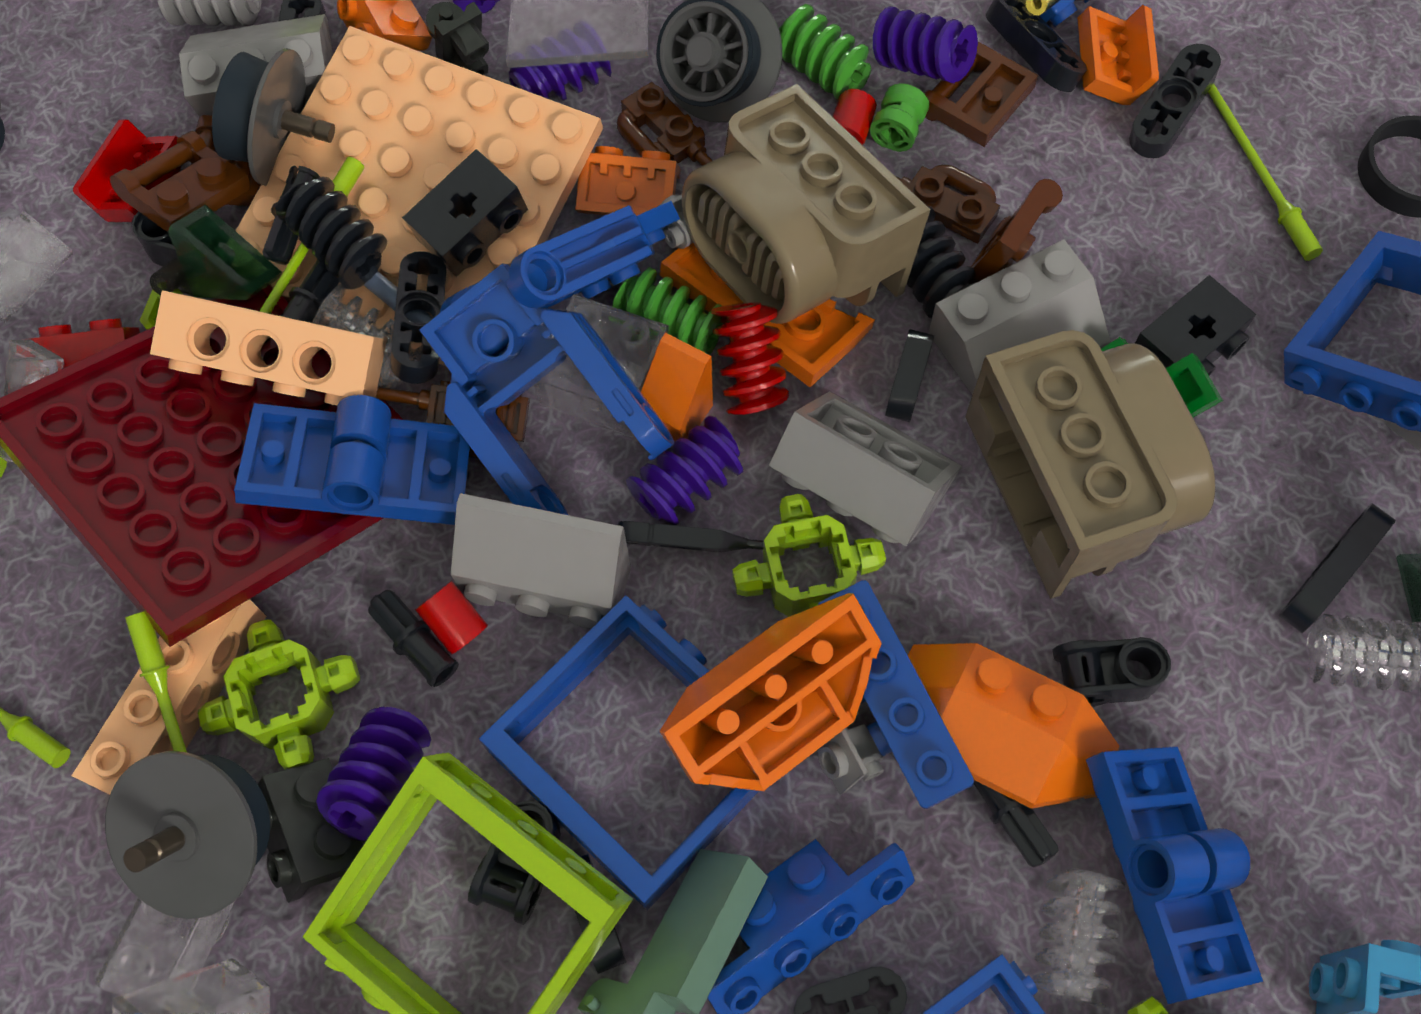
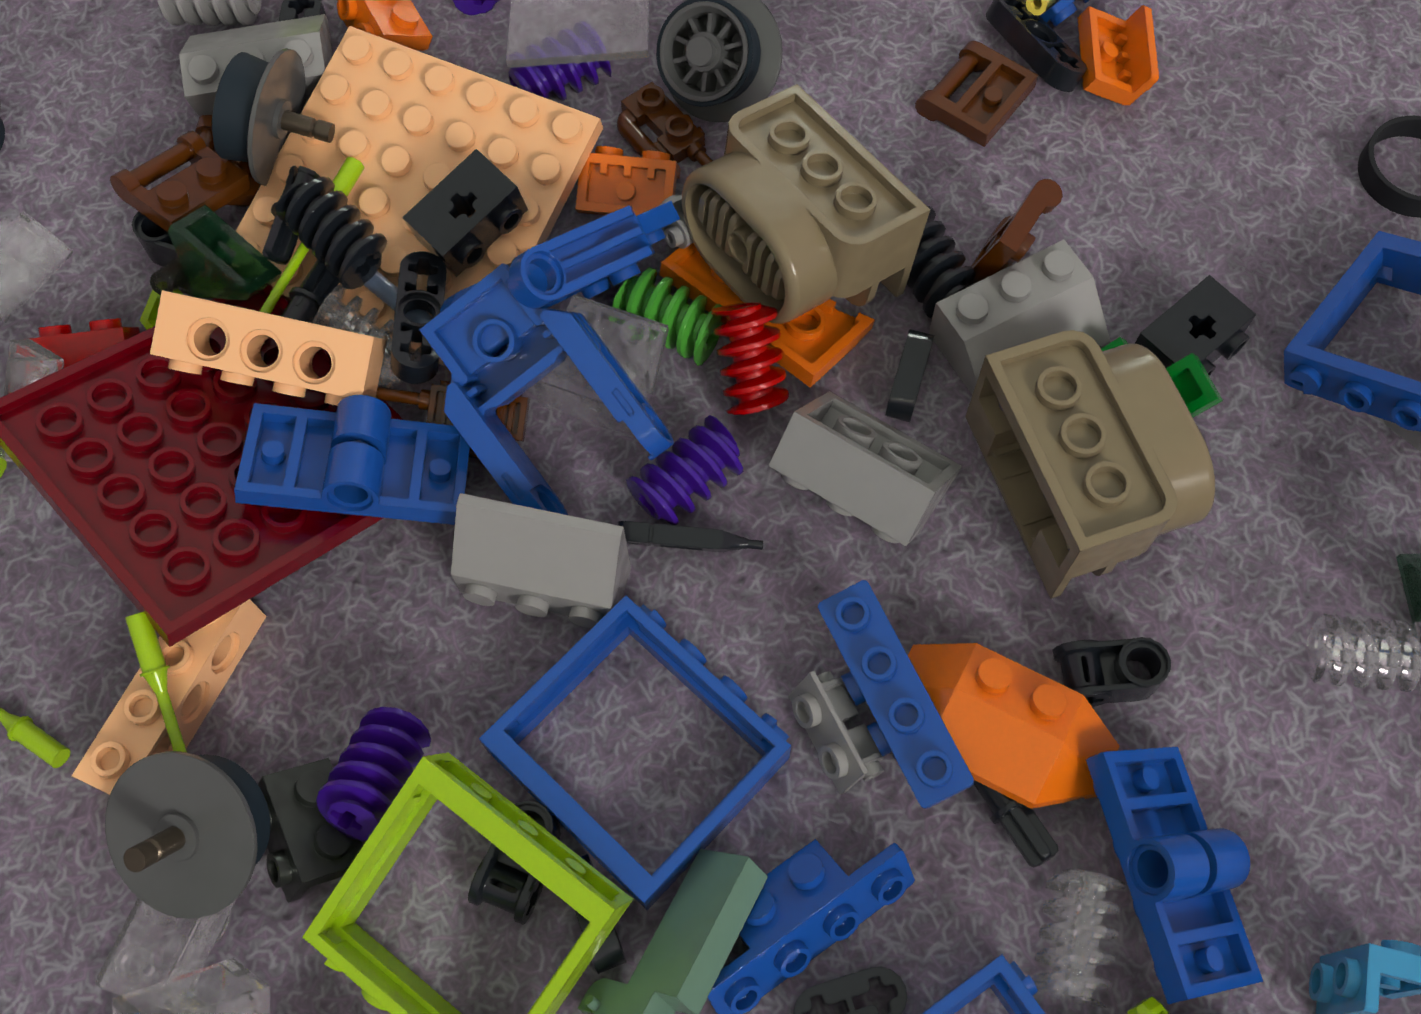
red bracket [73,119,181,222] -> none
lime piece [198,619,360,770] -> none
black axle [368,590,459,687] -> none
red piece [415,581,488,655] -> none
pearl dark grey hips [426,2,489,75] -> none
orange slope [641,332,713,447] -> none
orange wedge [660,593,882,791] -> none
lime piece [732,494,886,617] -> none
bright green piece [779,4,871,101] -> none
red piece [832,89,877,145] -> none
bright green wheel [870,83,930,152] -> none
dark purple piece [873,6,978,83] -> none
reddish brown piece [894,164,1001,244] -> none
black beam [1129,44,1221,158] -> none
lime piece [1208,84,1323,261] -> none
black beam [1279,503,1396,633] -> none

